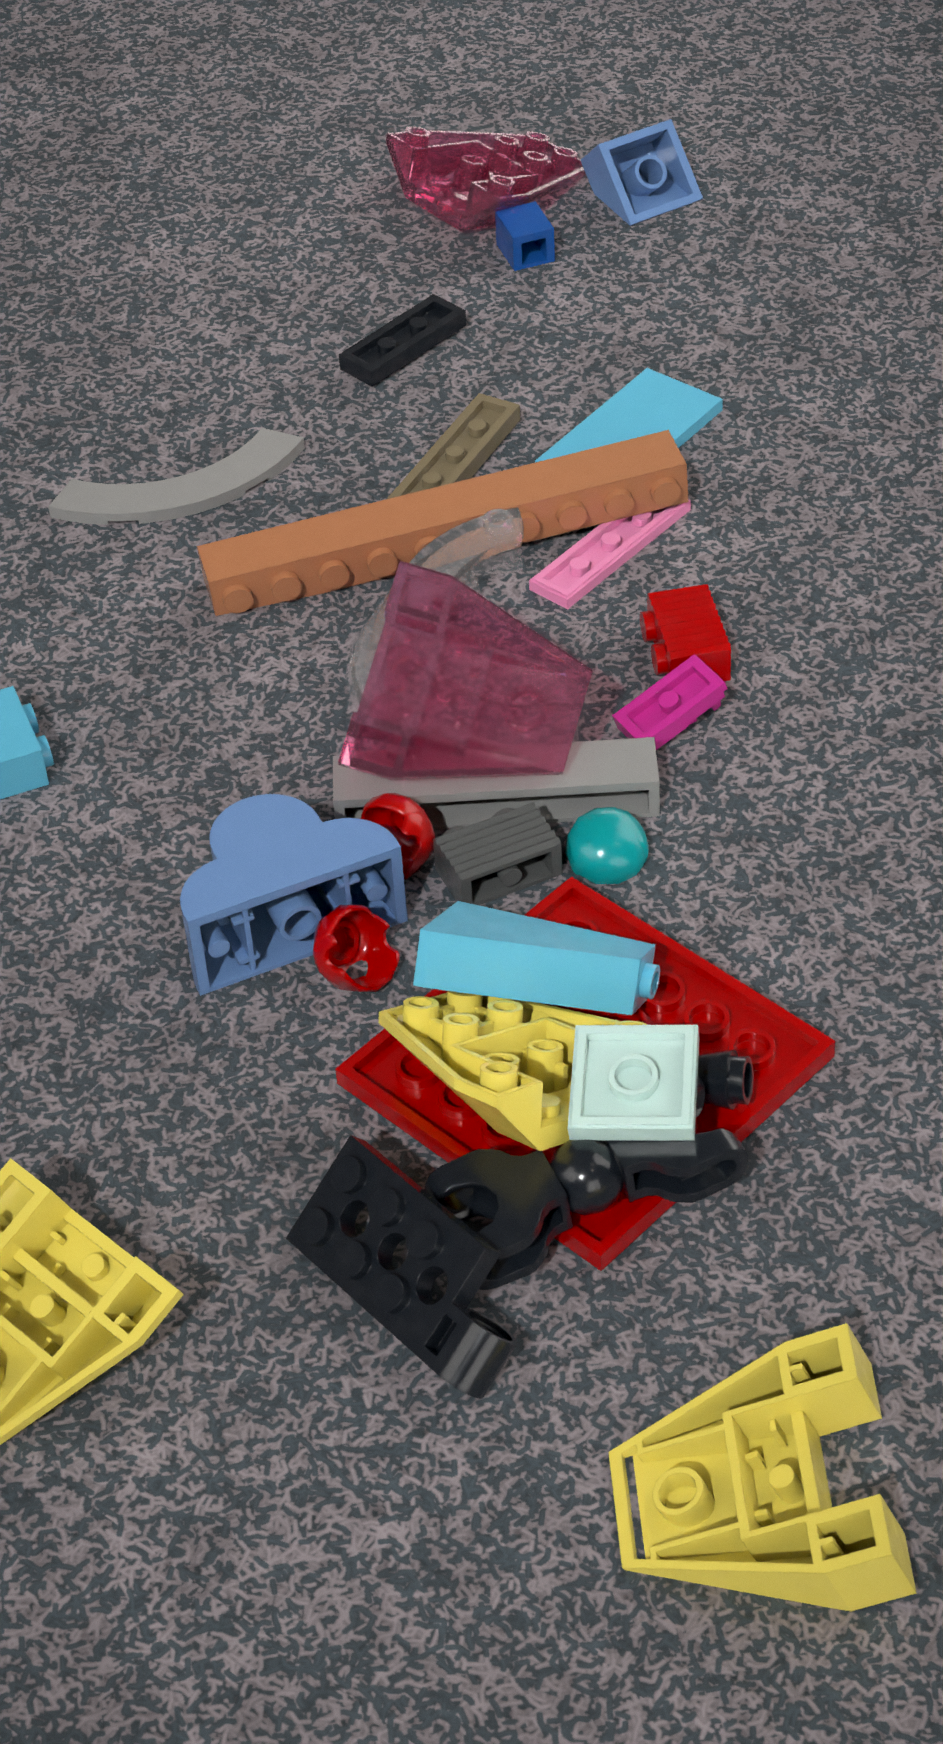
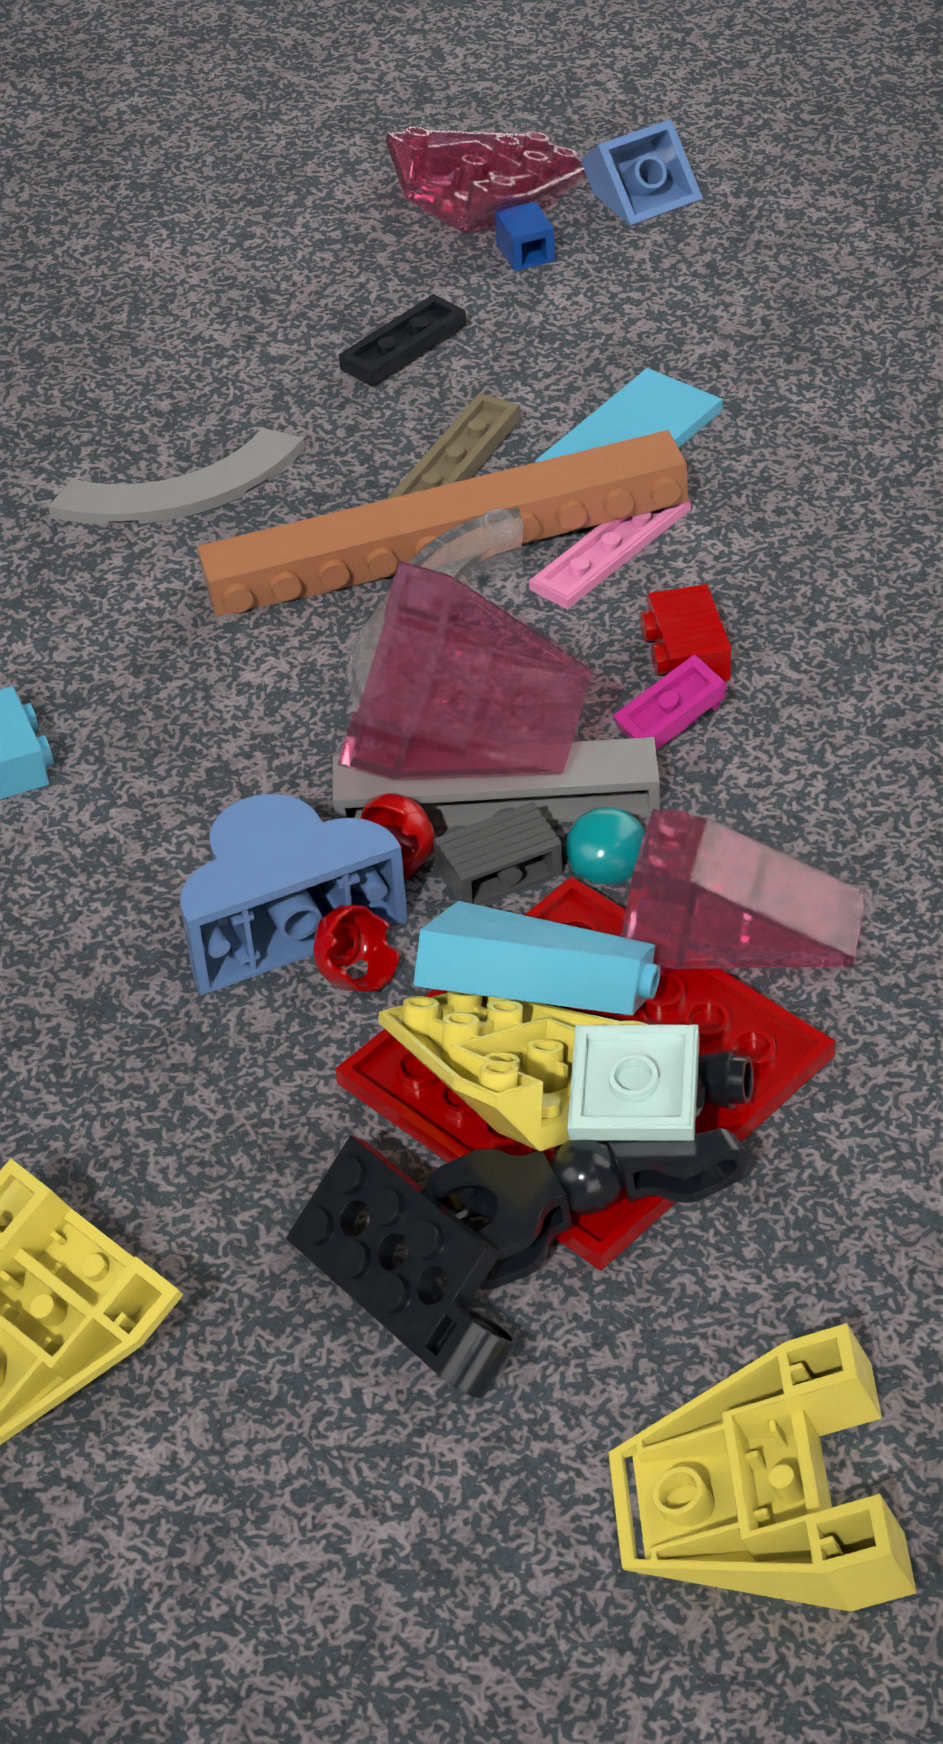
none -> clear pink wedge [621,809,867,969]

